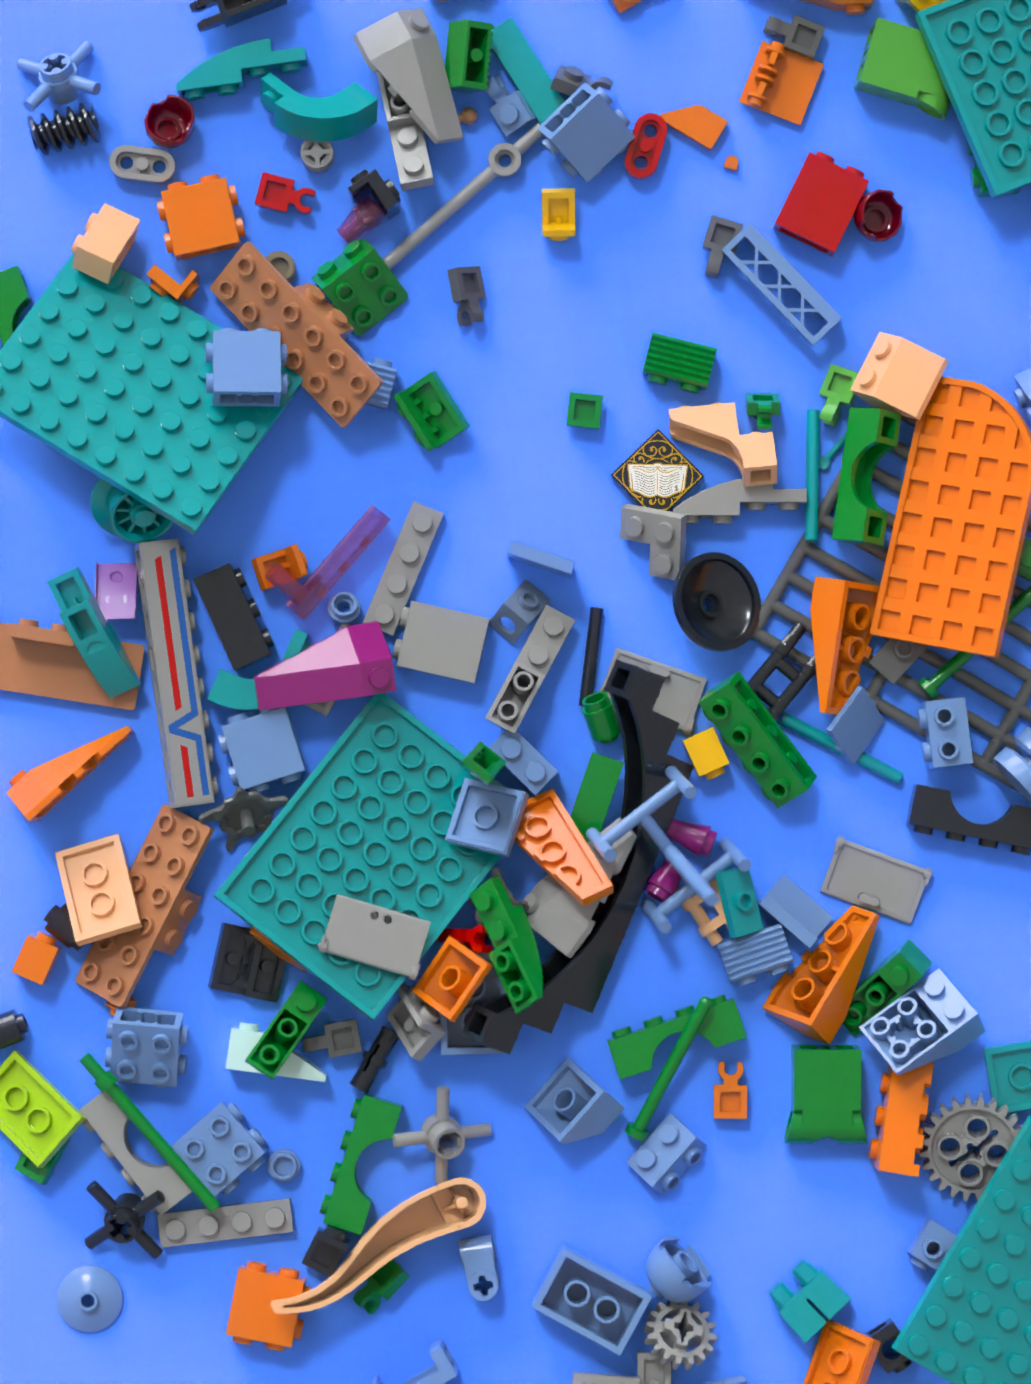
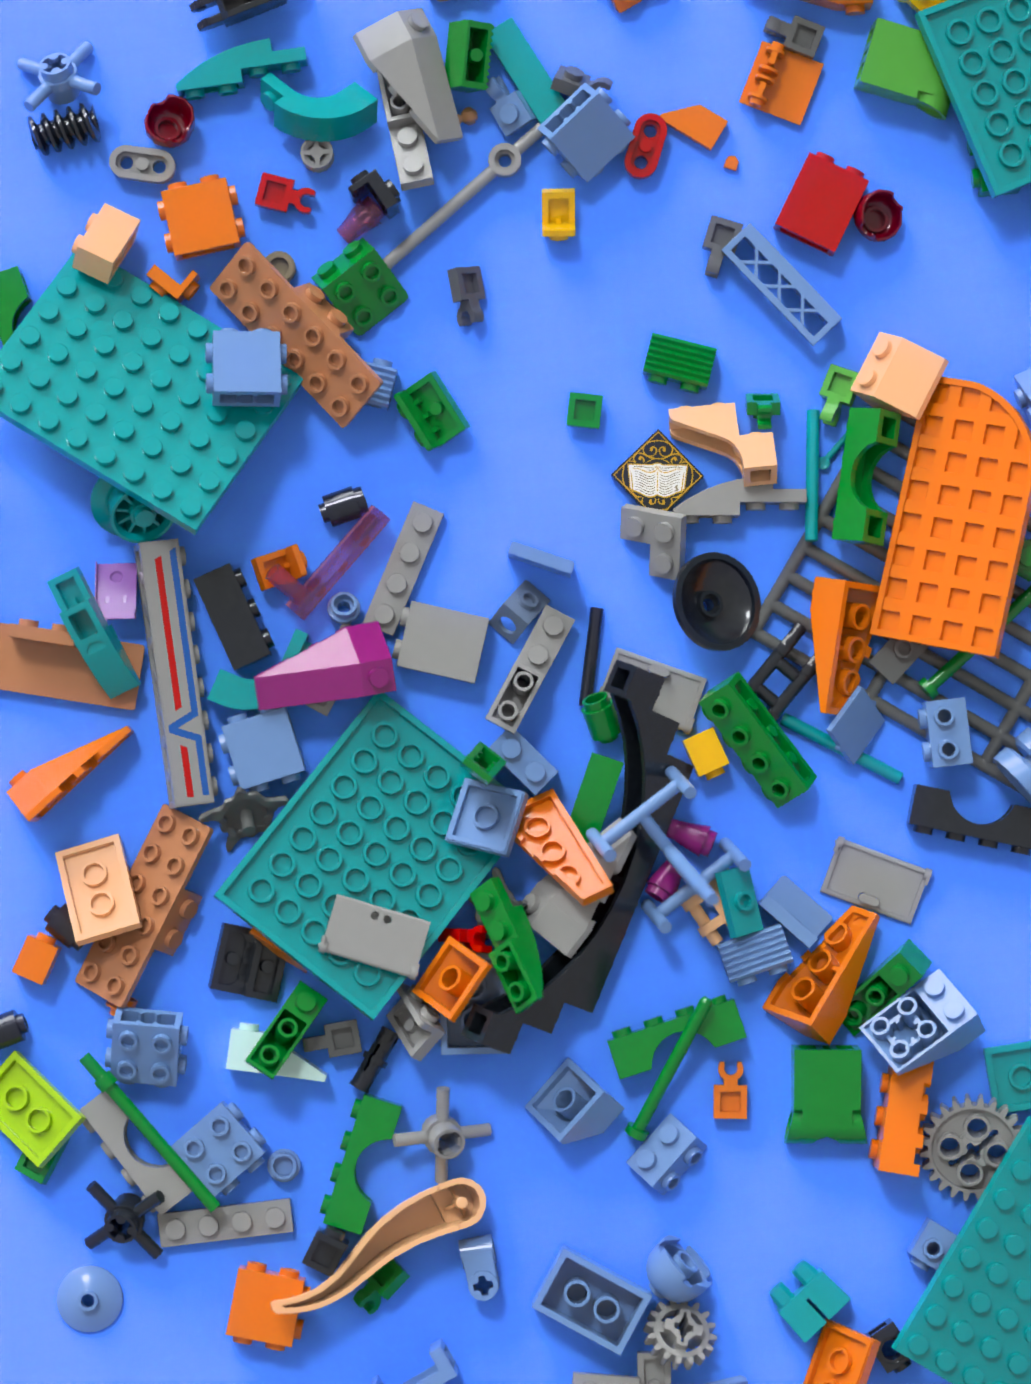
none -> black brick [318,486,369,527]

